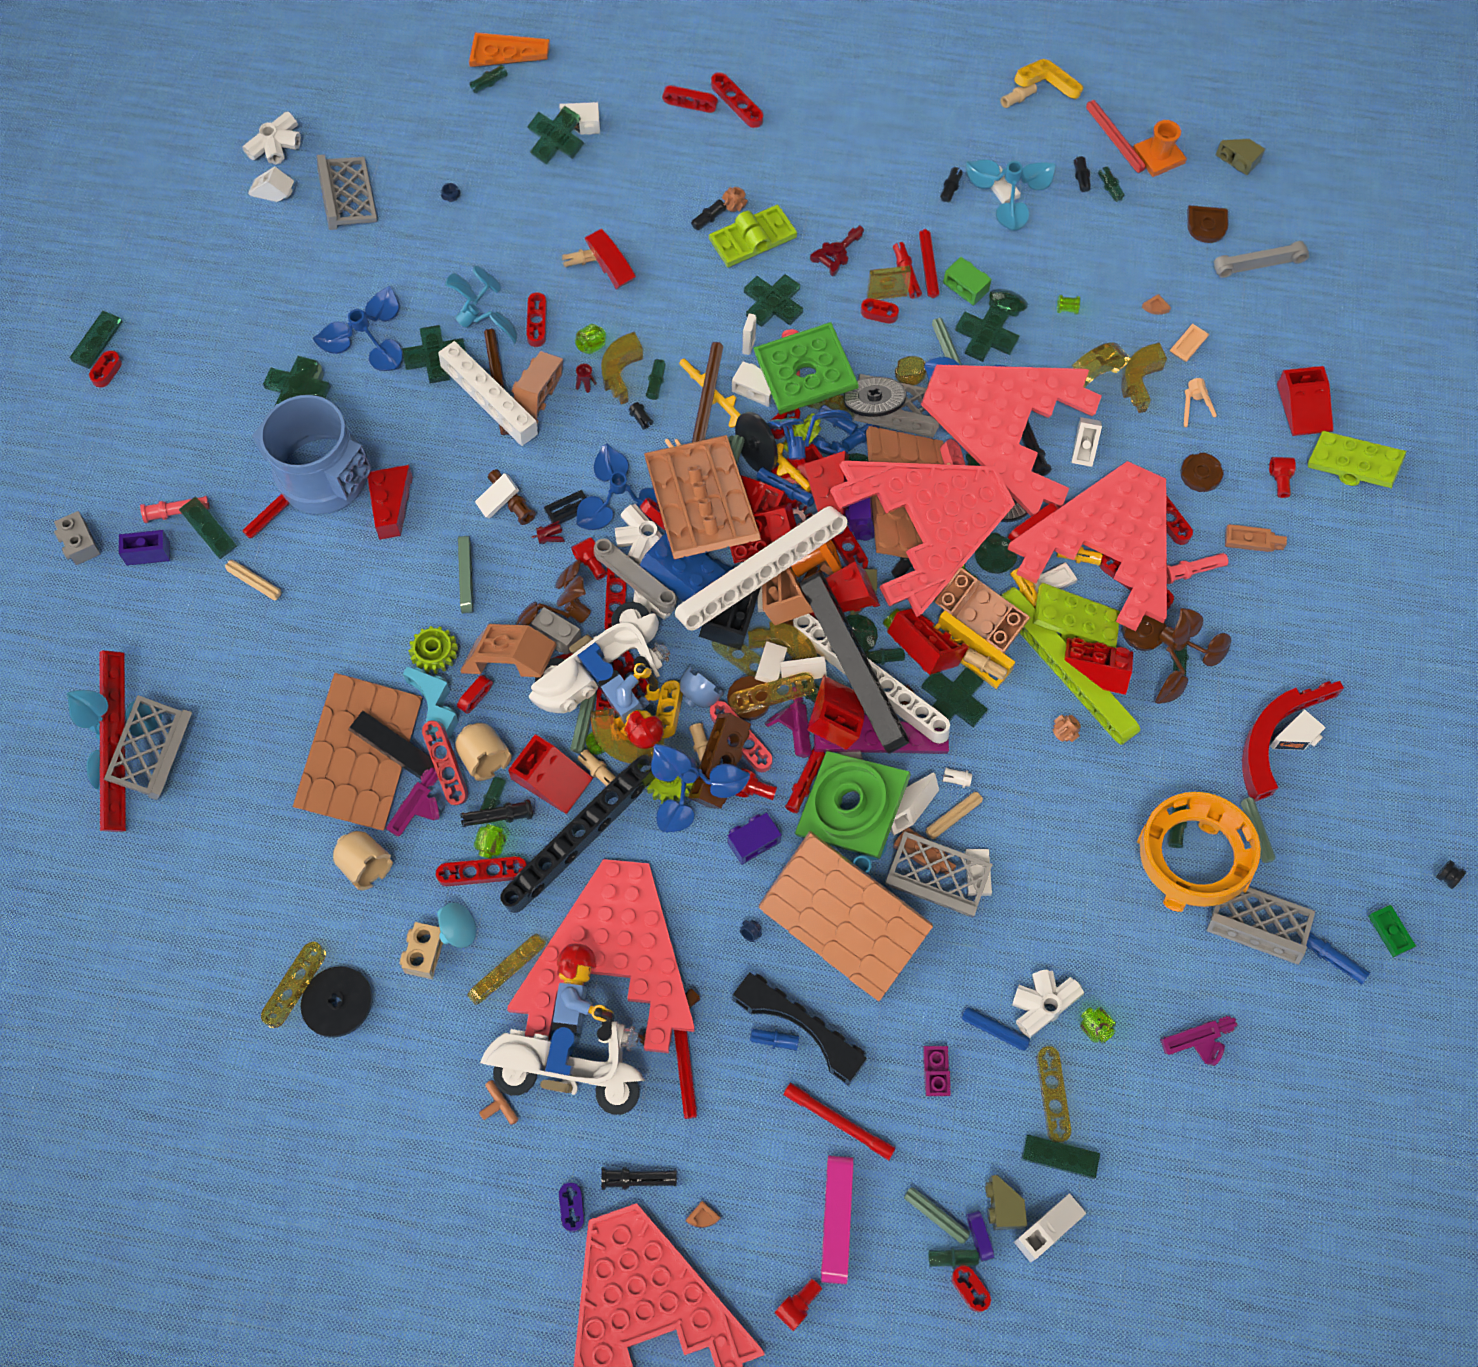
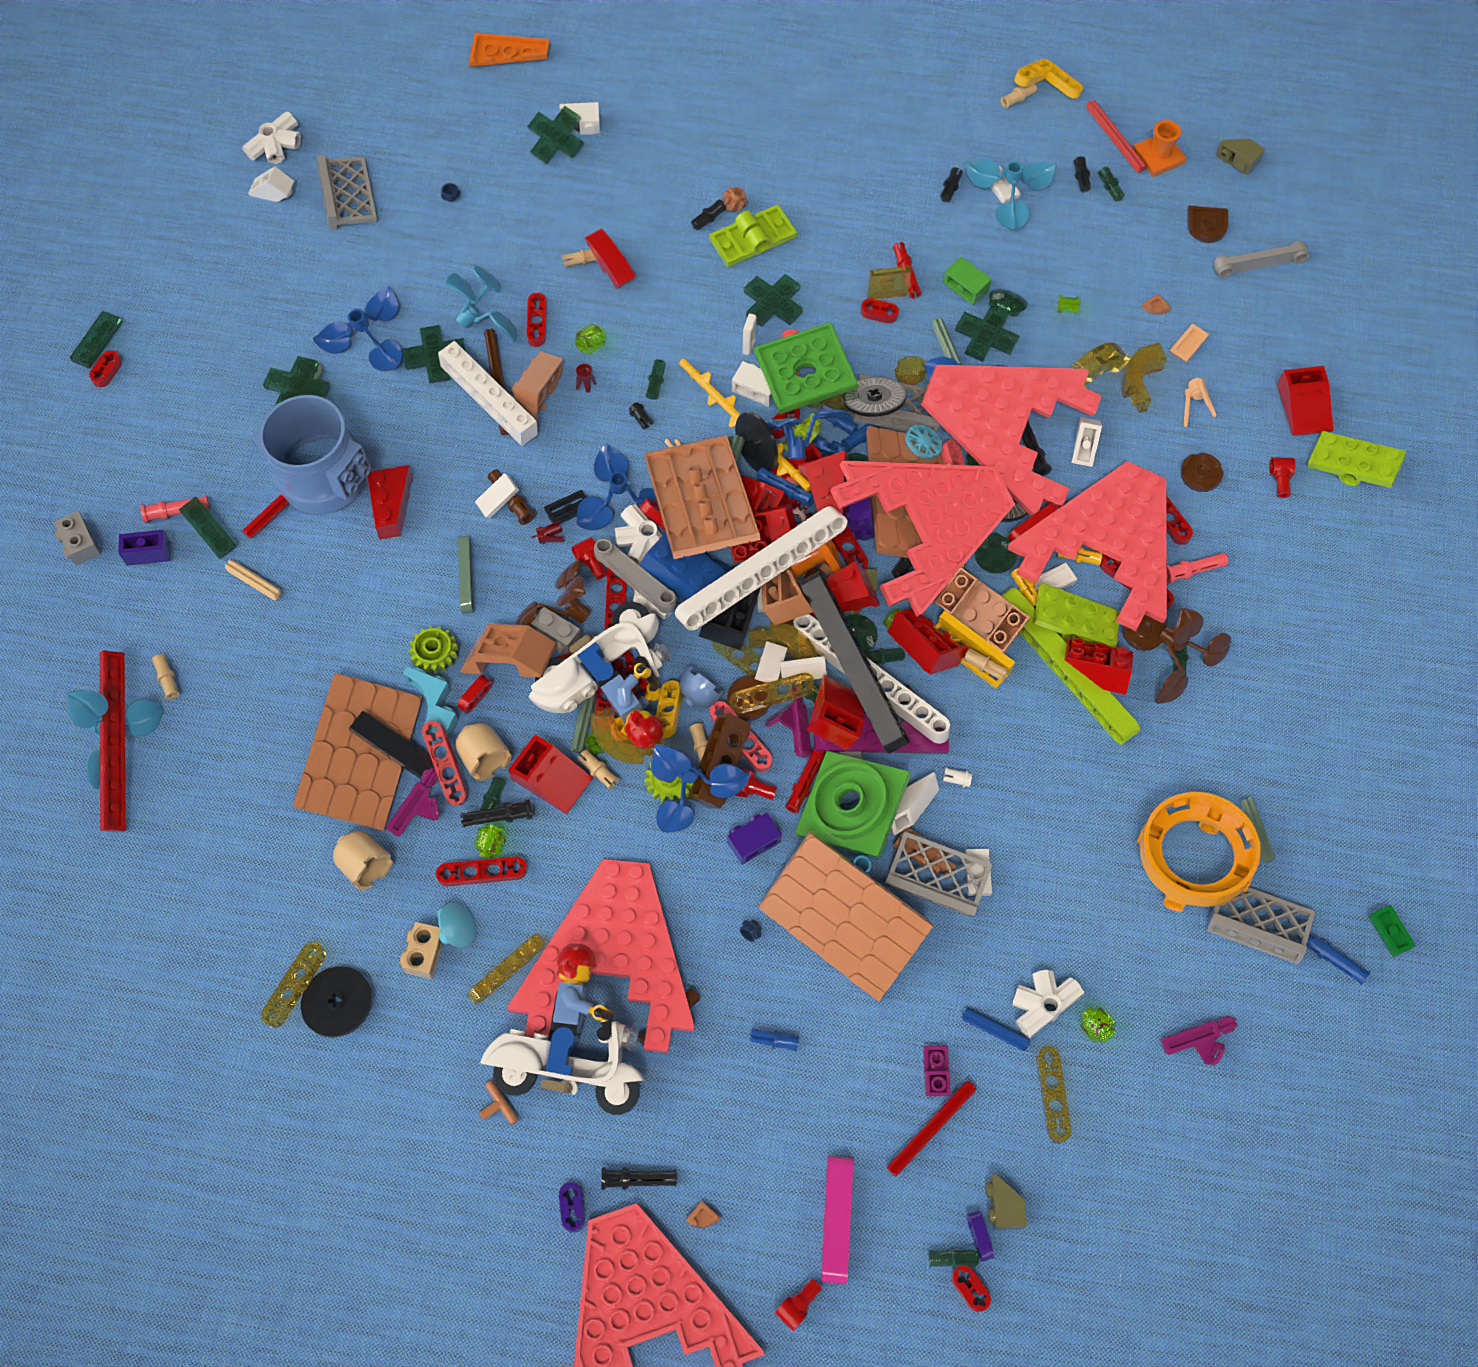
light grey fence [104,695,192,800] -> none
clear green pin [469,65,508,93] -> none
black beam [500,755,655,913] -> none
clear yellow arch [601,332,643,404] -> none
red beam [662,85,718,113] -> none
red axle [674,1030,697,1119] -> none
reddish brown axle [692,342,723,443] -> none
red beam [711,72,763,128] -> none
black arch [732,972,867,1086] -> none
red piece [783,1082,896,1161] -> none
dark red piece [810,225,864,276] -> none
sand green axle [904,1187,970,1244] -> none
red axle [919,229,939,299] -> none
clear green plate [921,667,988,729] -> none
tan axle [925,791,983,839] -> none
white slope [1014,1193,1087,1263] -> none
clear green plate [1021,1134,1100,1179] -> none
nougat gear [1053,714,1081,742] -> none
clear green pin [1168,804,1187,848] -> none
nougat hinge [1225,524,1287,552] -> none
red arch [1242,681,1344,802] -> none
white slope [1270,710,1326,750] -> none
black wheel [1436,860,1467,889] -> none
none -> tan pin [151,654,180,699]
none -> red axle [887,1081,976,1177]
none -> medium azure wheel [905,425,942,459]

